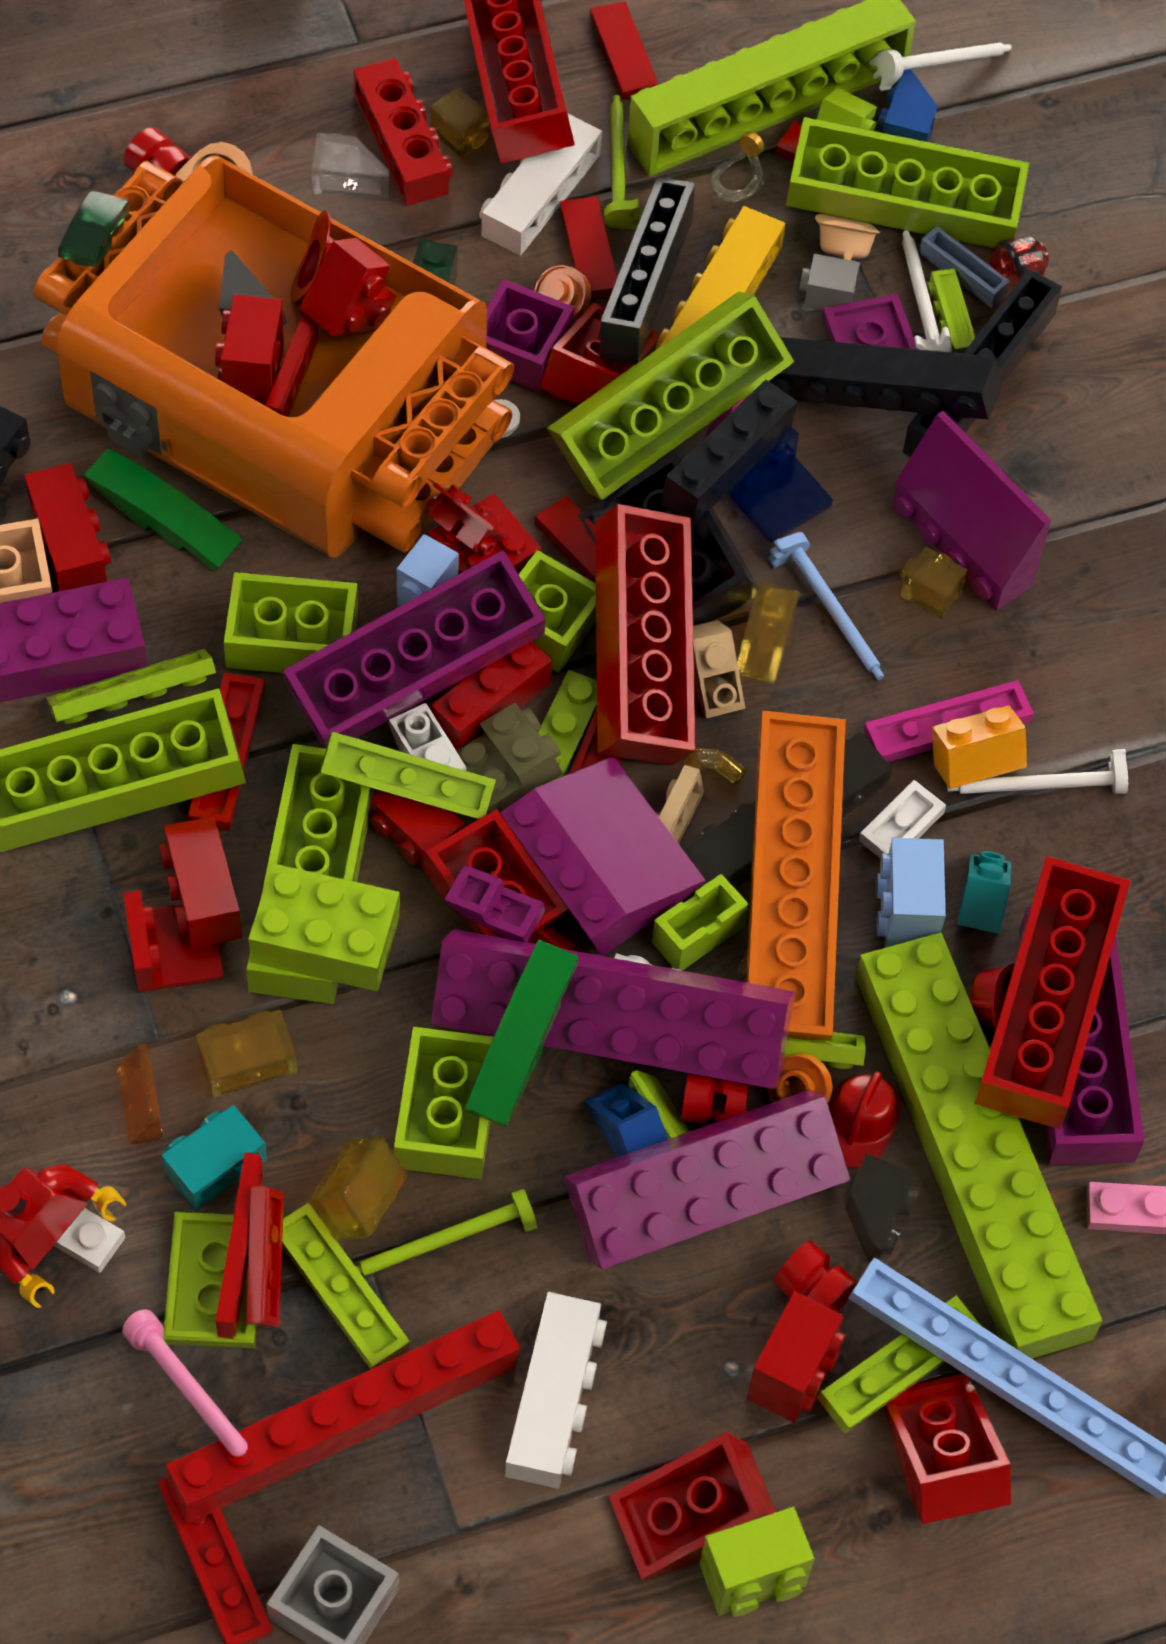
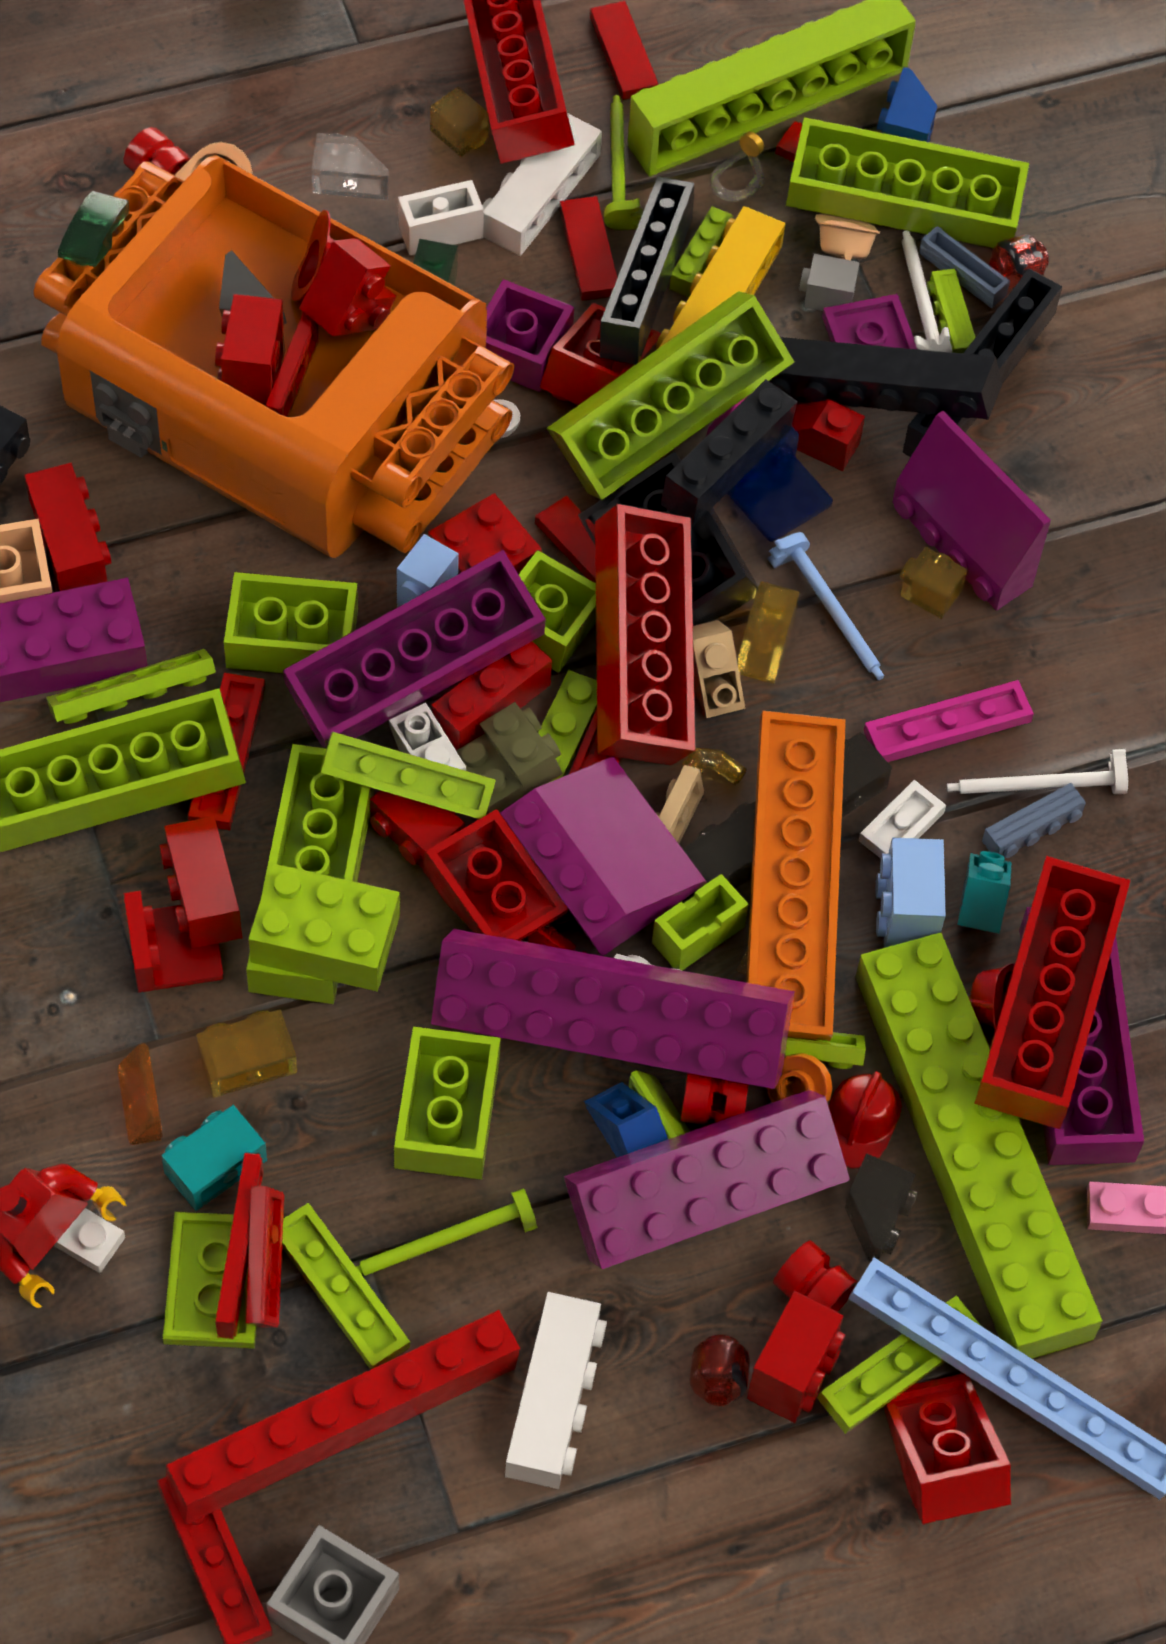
green slope [82,448,242,573] -> none
bright pink piece [123,1310,248,1457] -> none
clear yellow brick [309,1136,408,1240] -> none
red brick [353,58,453,206] -> none
red hinge [425,483,510,555] -> none
magenta slope [444,865,545,942] -> none
green slope [465,939,579,1128] -> none
orange plate [534,265,591,321] -> none
red slope [608,1432,776,1580] -> none
lime brick [699,1507,815,1617] -> none
lime brick [816,88,877,131] -> none
white piece [869,43,1011,91] -> none
light orange brick [932,705,1027,789] -> none
none -> white brick [398,180,484,256]
none -> lime piece [669,206,733,297]
none -> clear red head [689,1335,750,1406]
none -> red slope [779,400,865,471]
none -> sand blue piece [982,783,1086,858]

